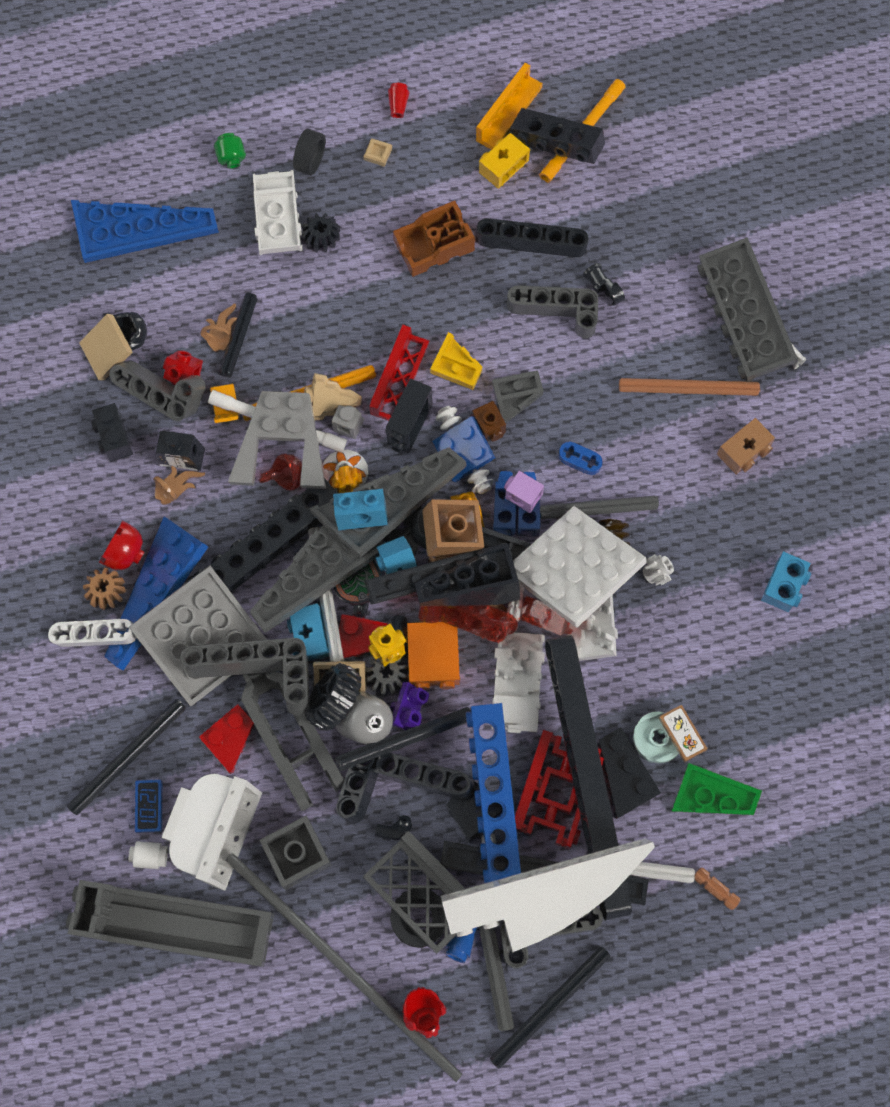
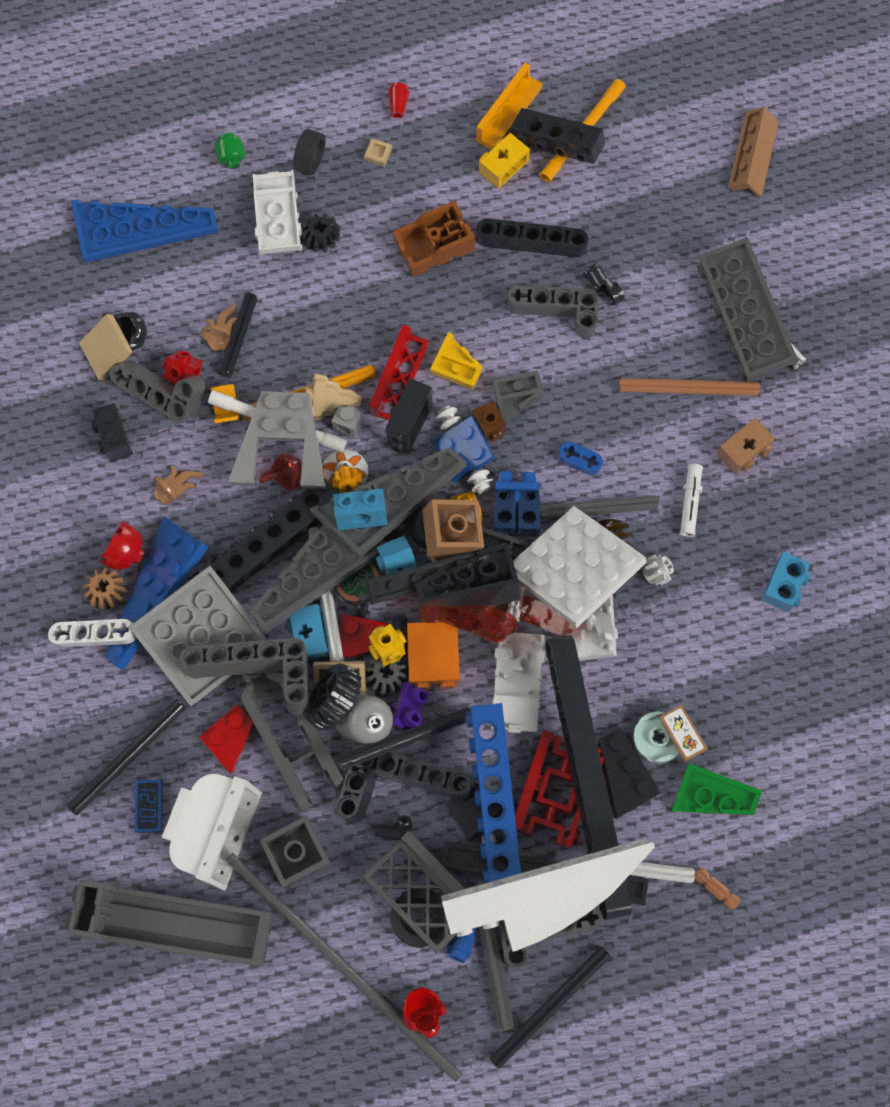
white brick [129,841,168,869] -> none
black torso [156,431,205,471] -> none
lavender brick [504,471,544,513] -> none
none -> white pin [680,464,703,537]
none -> medium nougat panel [728,106,778,197]

